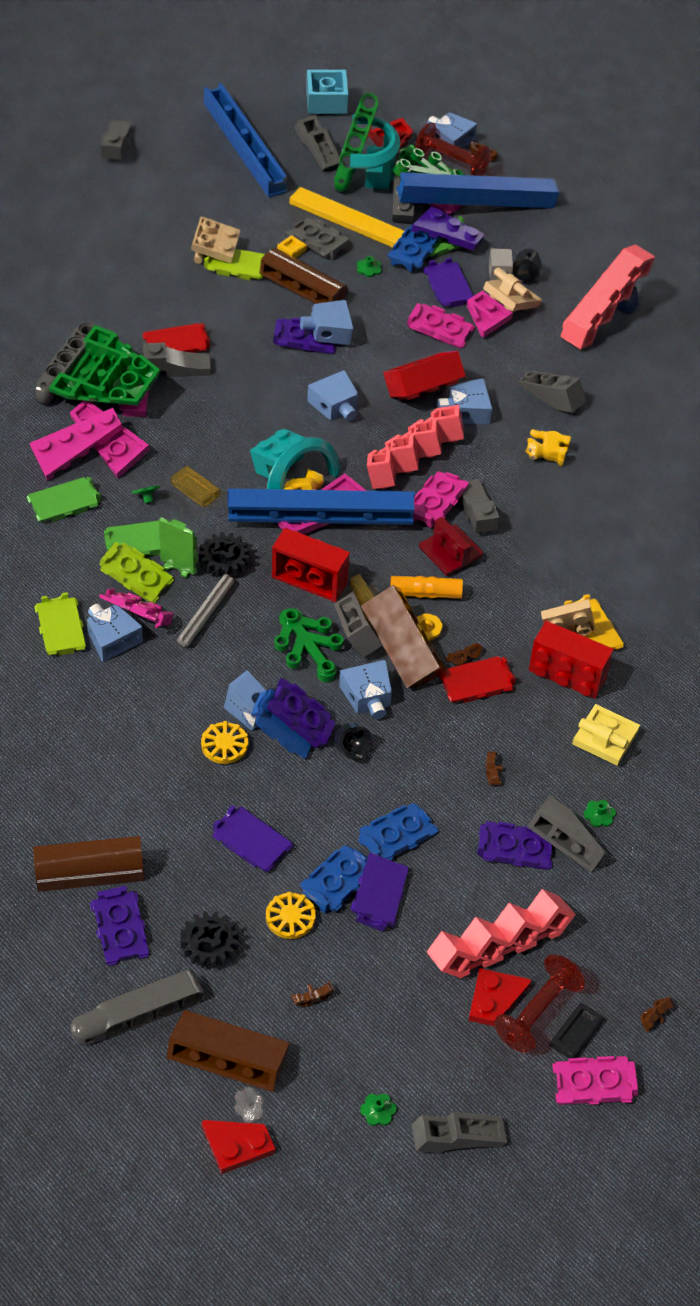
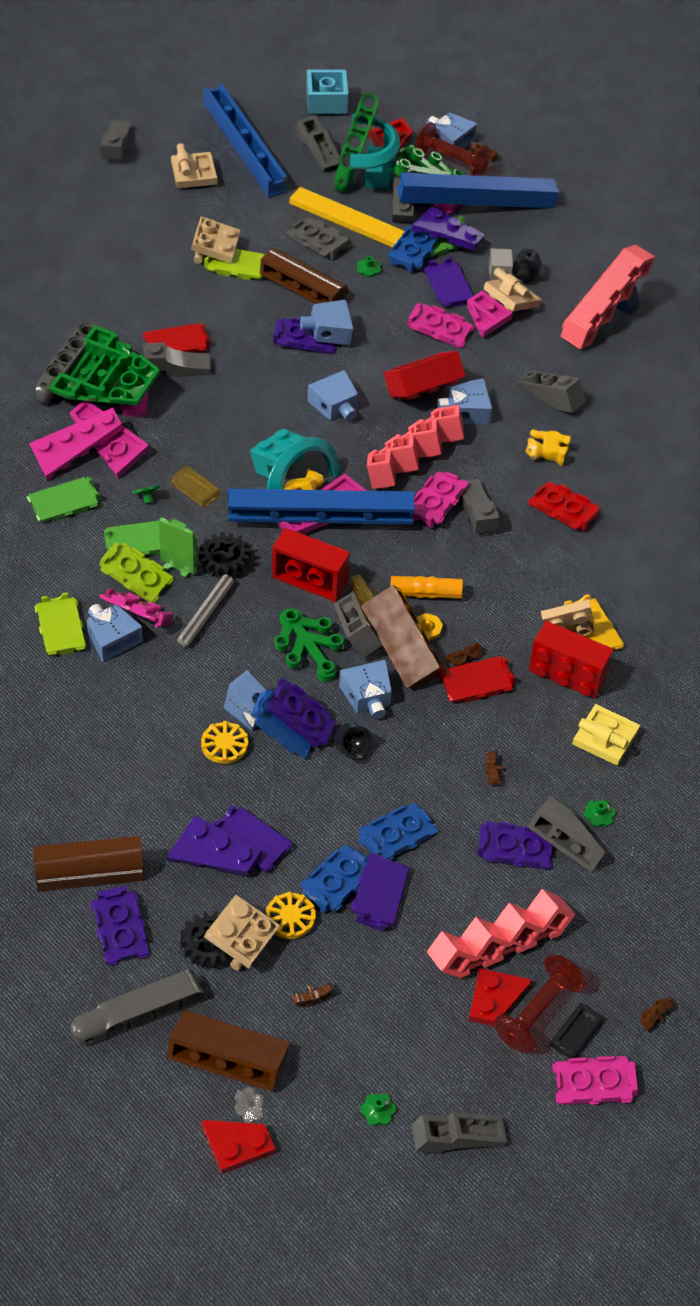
yellow tile [277,235,307,258] -> none
dark red bracket [419,517,483,576] -> none
none -> dark purple wing [167,815,262,876]
none -> tan plate [171,143,217,188]
none -> tan plate [204,895,280,971]
none -> red piece [527,482,600,532]

